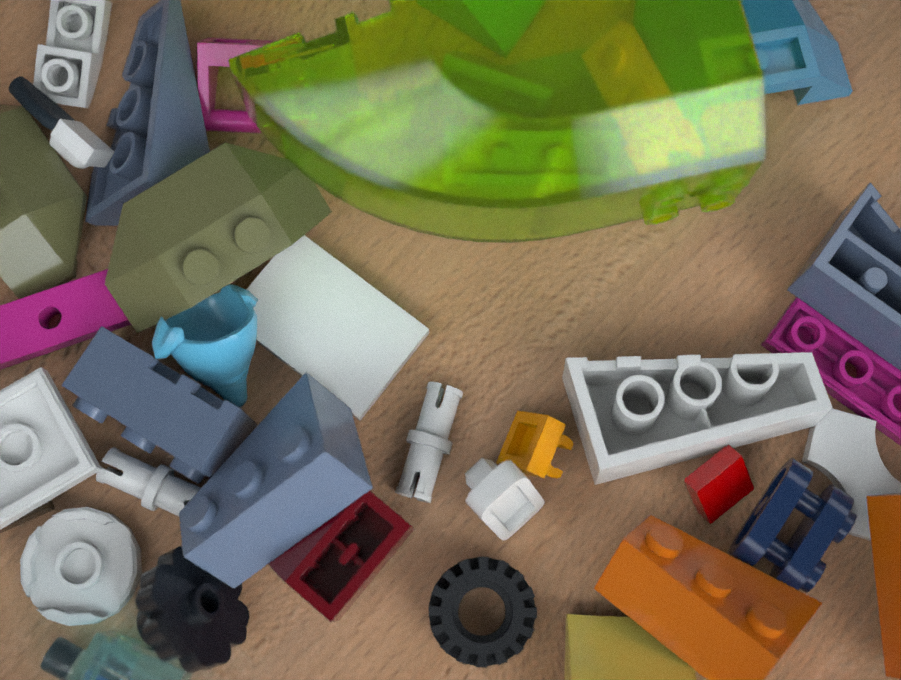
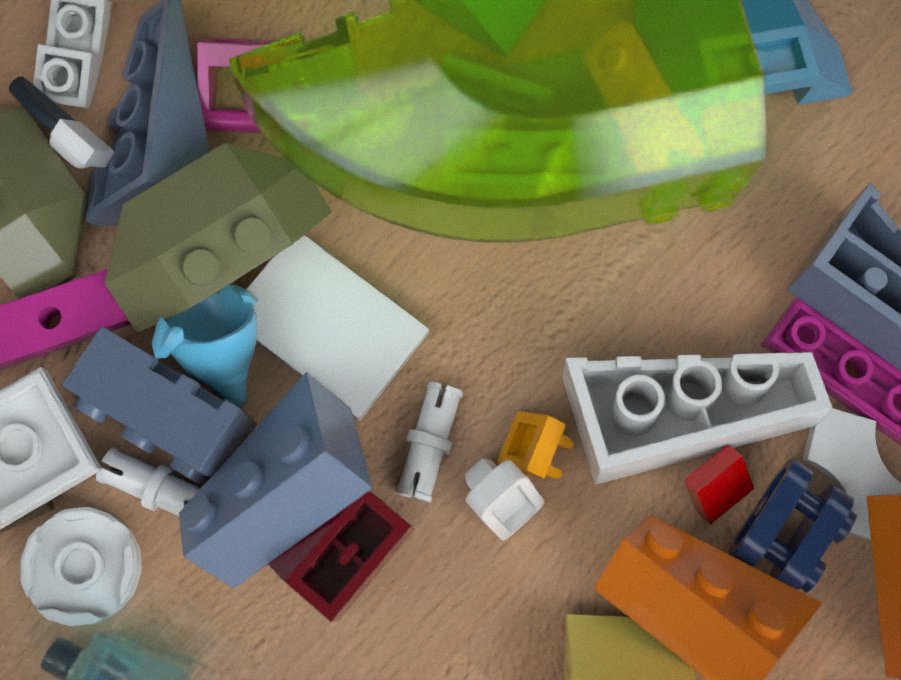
black plant [135,547,250,673] -> none
black tyre [429,557,537,668] -> none

